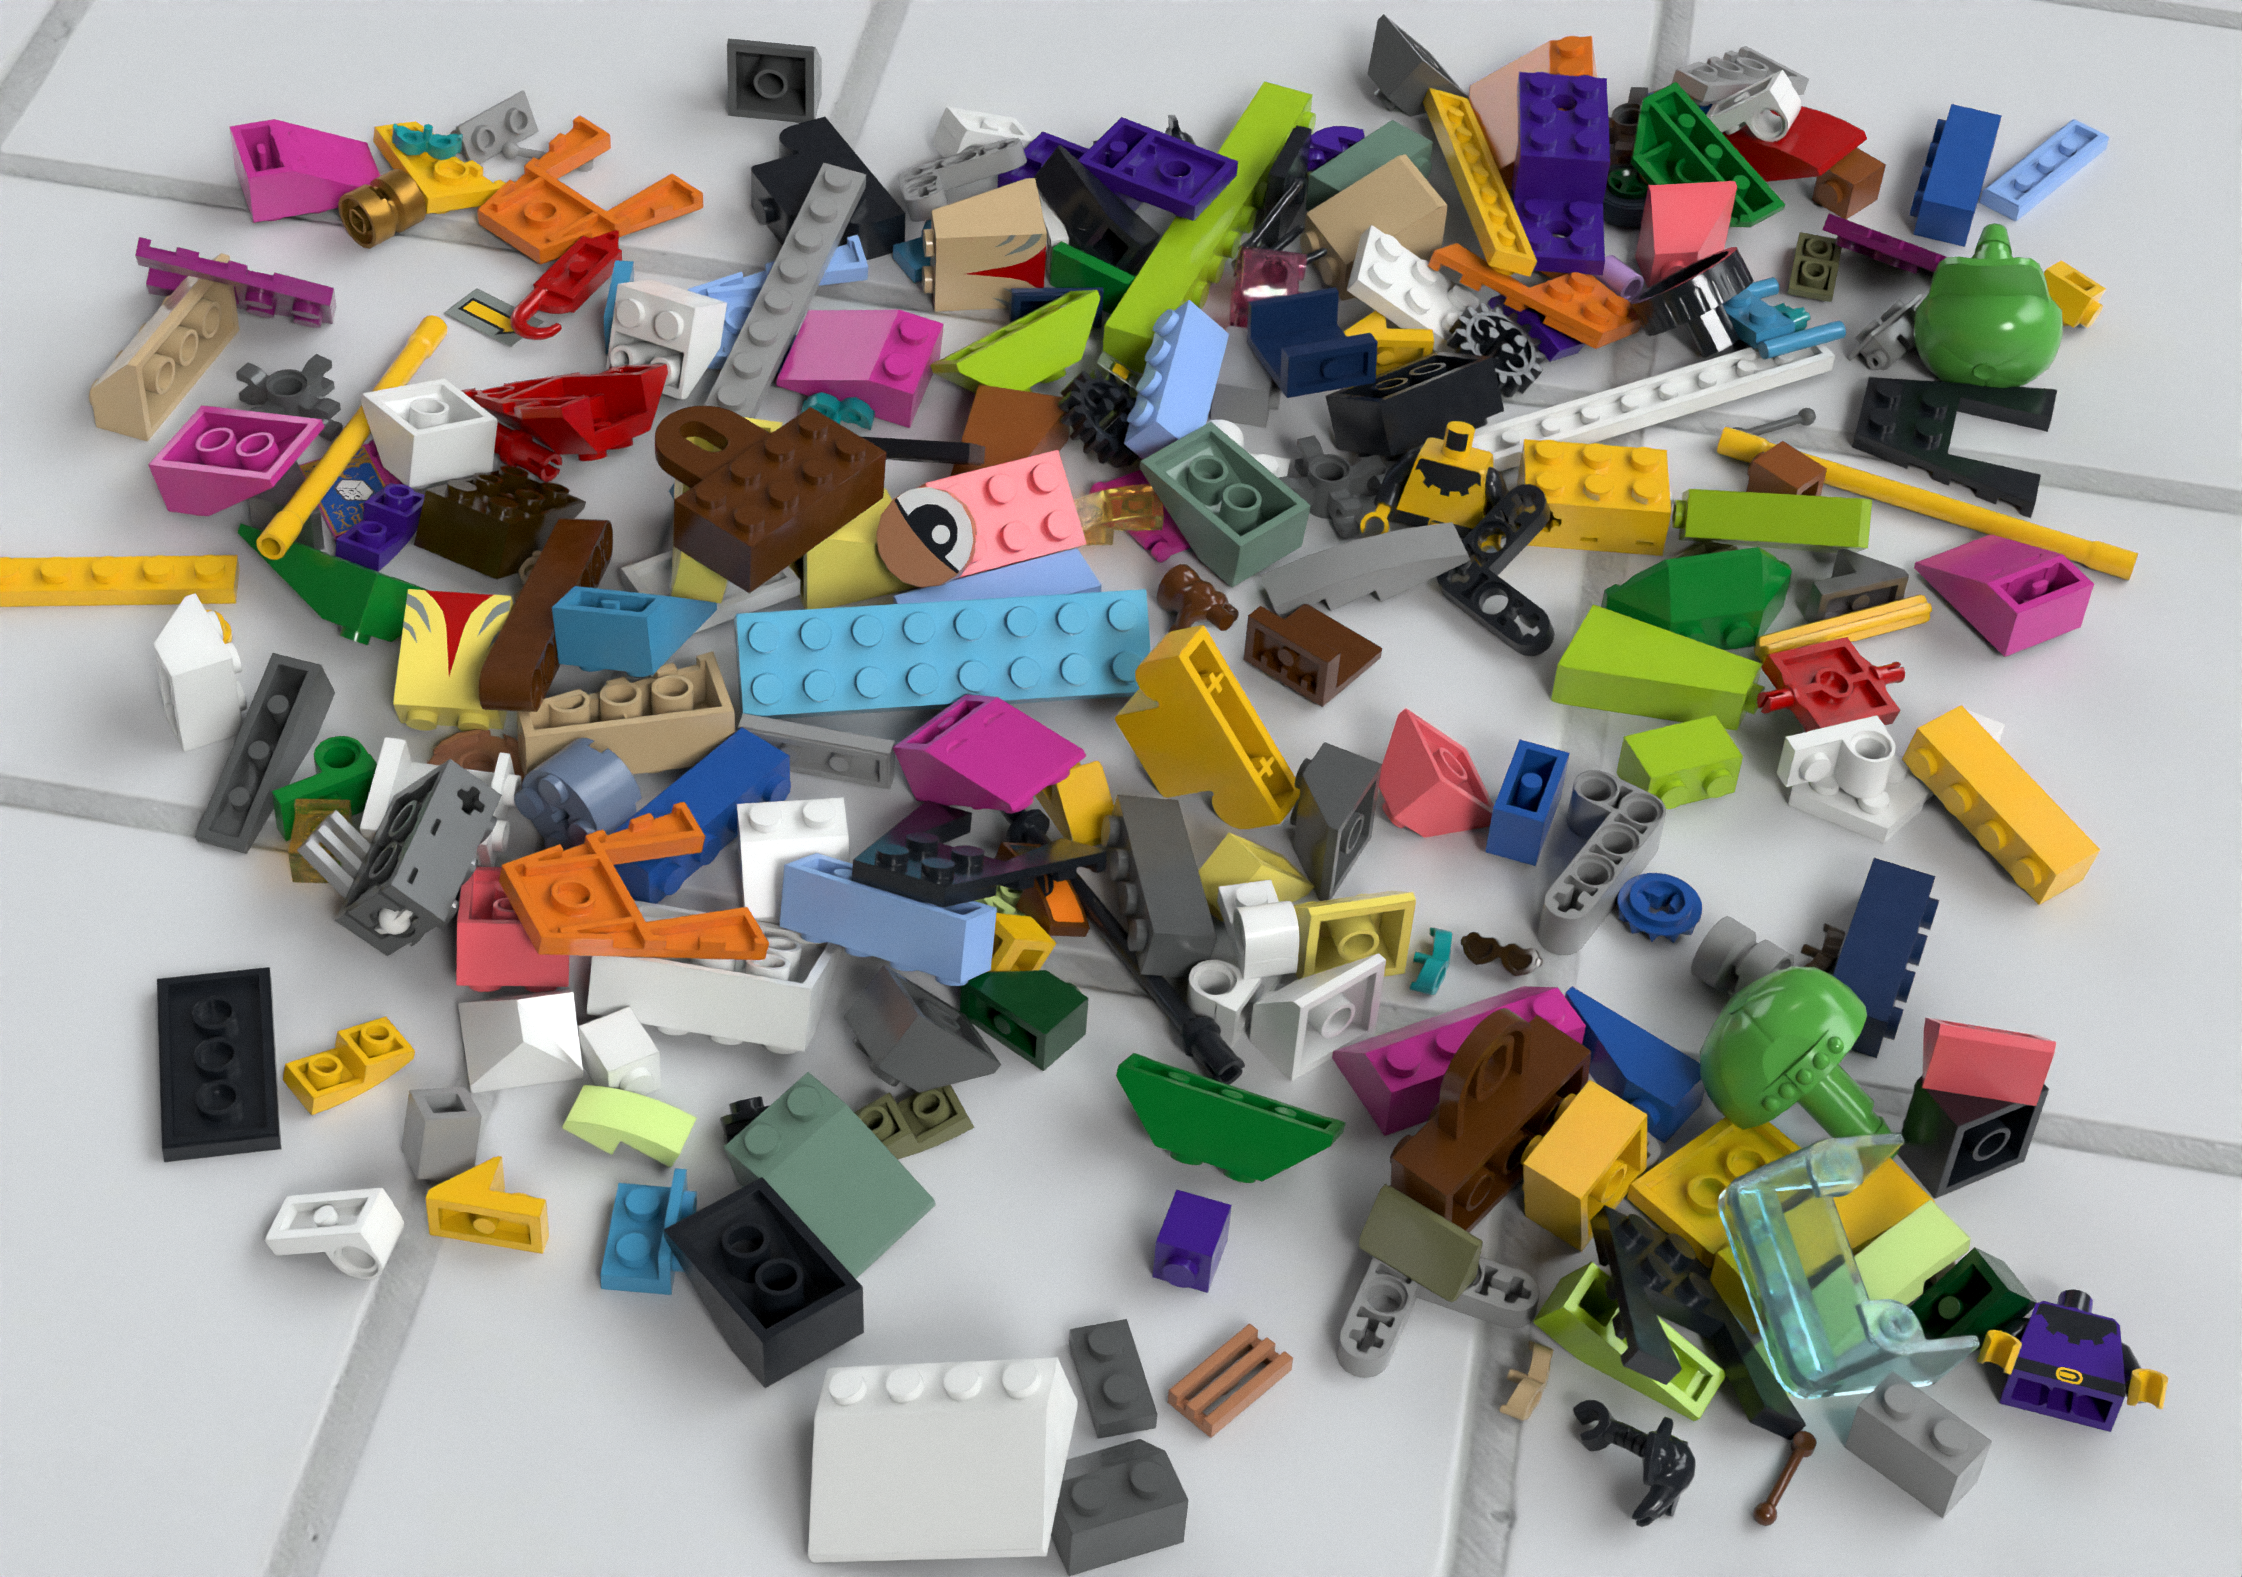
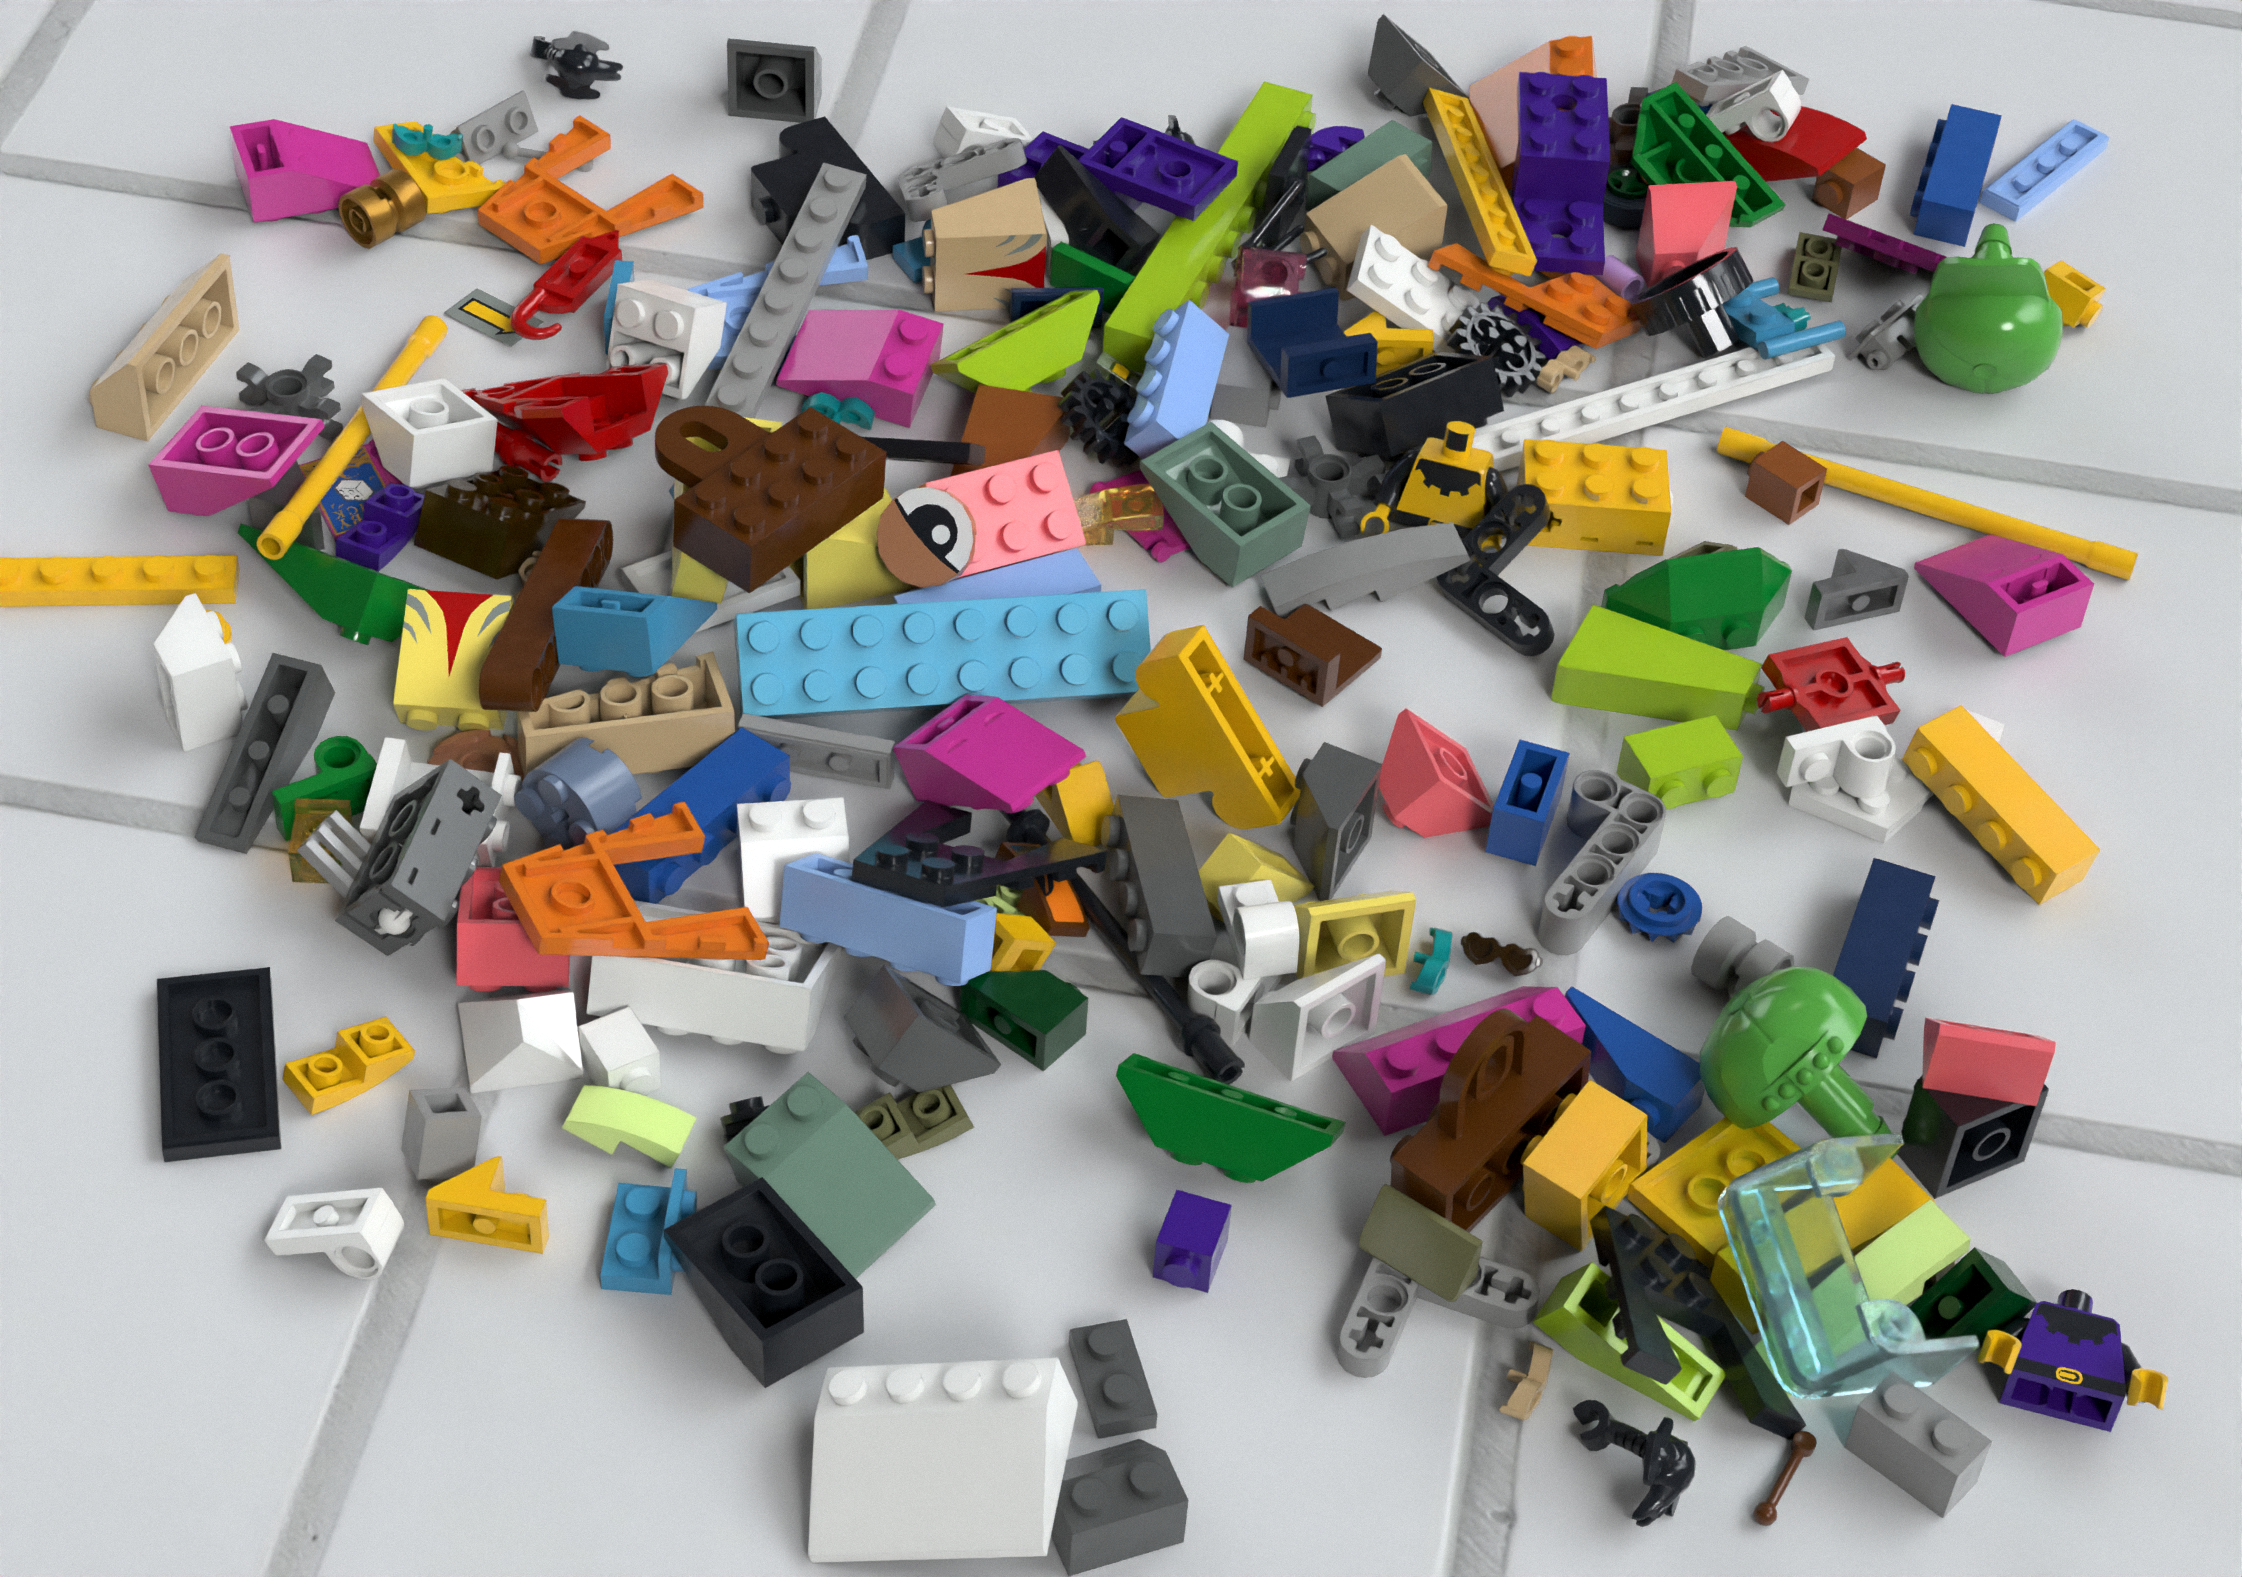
magenta wing [135,237,336,328] -> none
reddish brown piece [1157,564,1239,633] -> none
nougat tile [1167,1323,1293,1438] -> none
lime slope [1672,489,1872,553] -> none
dark grey hinge [1733,408,1816,436] -> none
yellow axle [1754,594,1932,664] -> none
dark brown piece [1801,923,1845,973] -> none
black wing [1852,377,2057,518] -> none
none -> black piece [531,31,623,99]
none -> tan piece [1536,345,1596,393]

